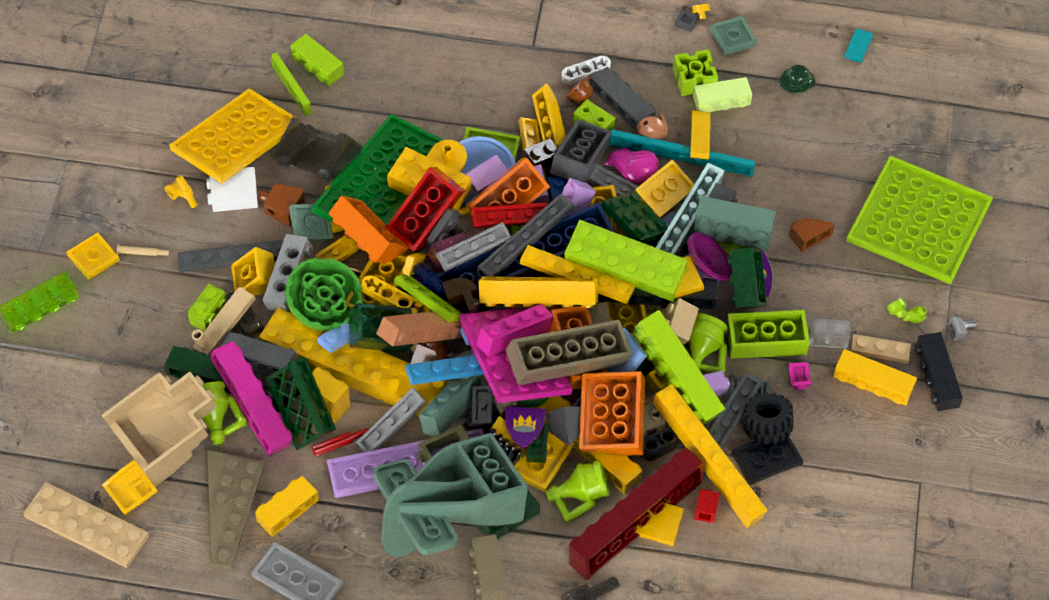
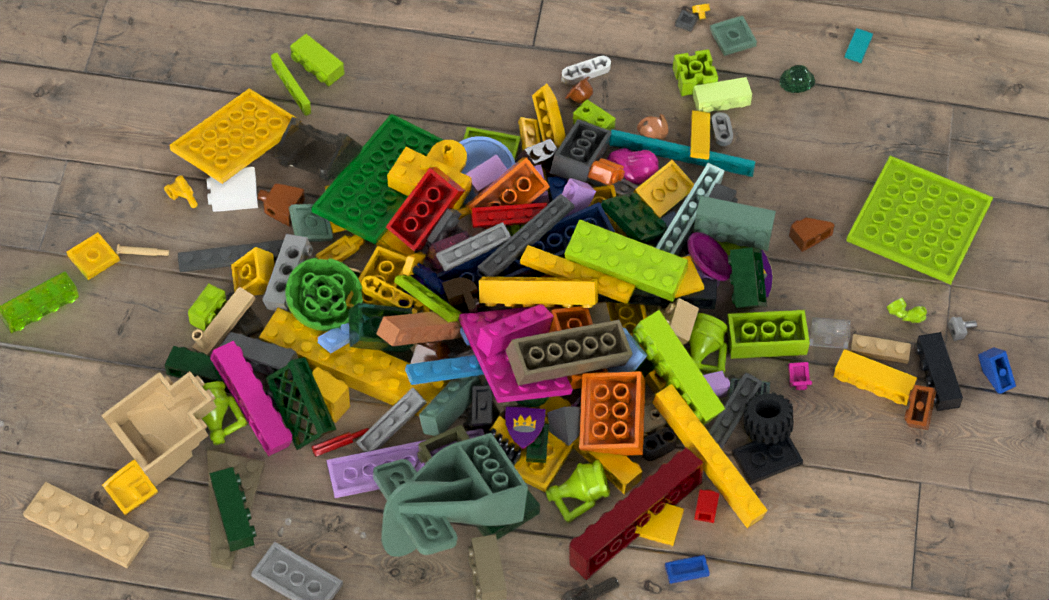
yellow brick [255,476,319,537] -> none
orange slope [328,196,409,263] -> none
dark grey brick [590,67,656,132] -> none
none -> dark green brick [209,467,257,552]
none -> orange brick [588,158,625,186]
none -> blue tile [665,555,710,584]
none -> light grey plate [711,112,733,146]
none -> dark orange brick [905,385,936,430]
none -> blue slope [978,347,1016,394]

